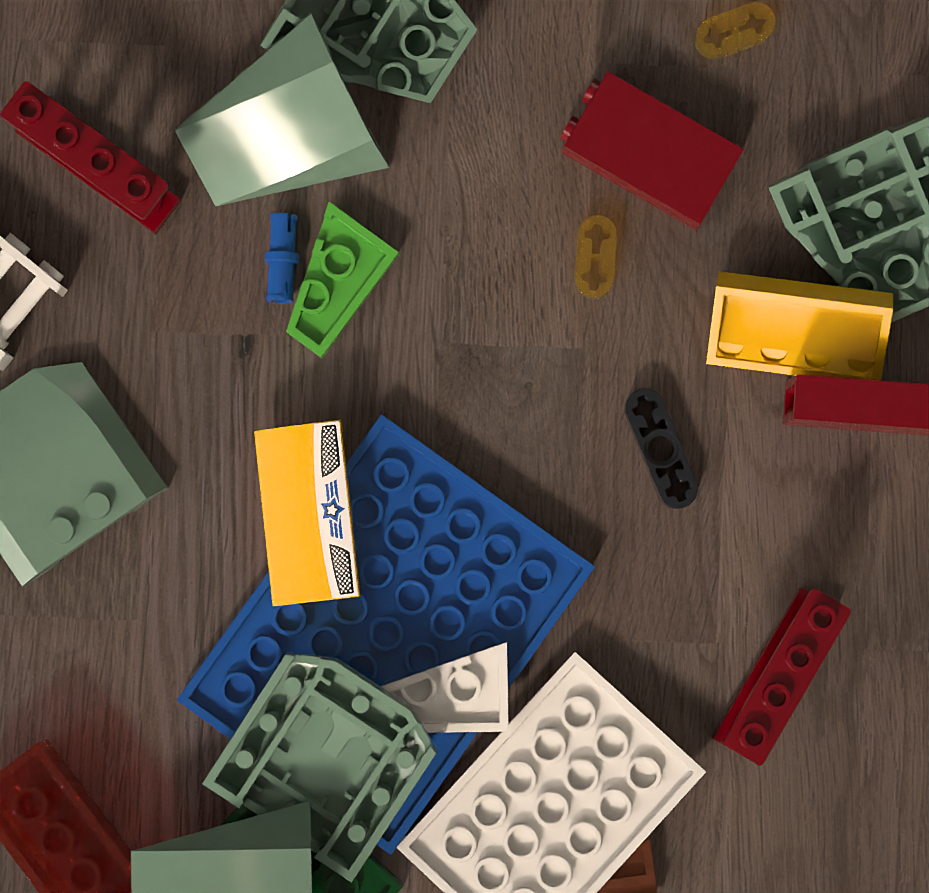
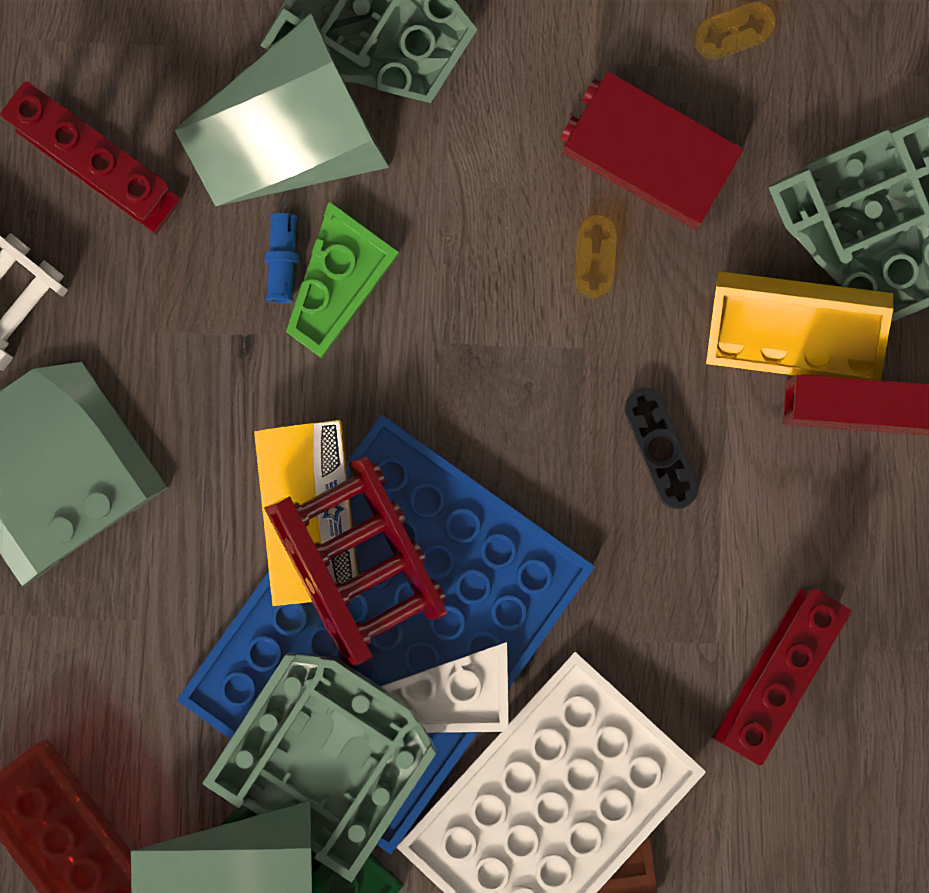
none -> dark red fence [264,456,447,666]

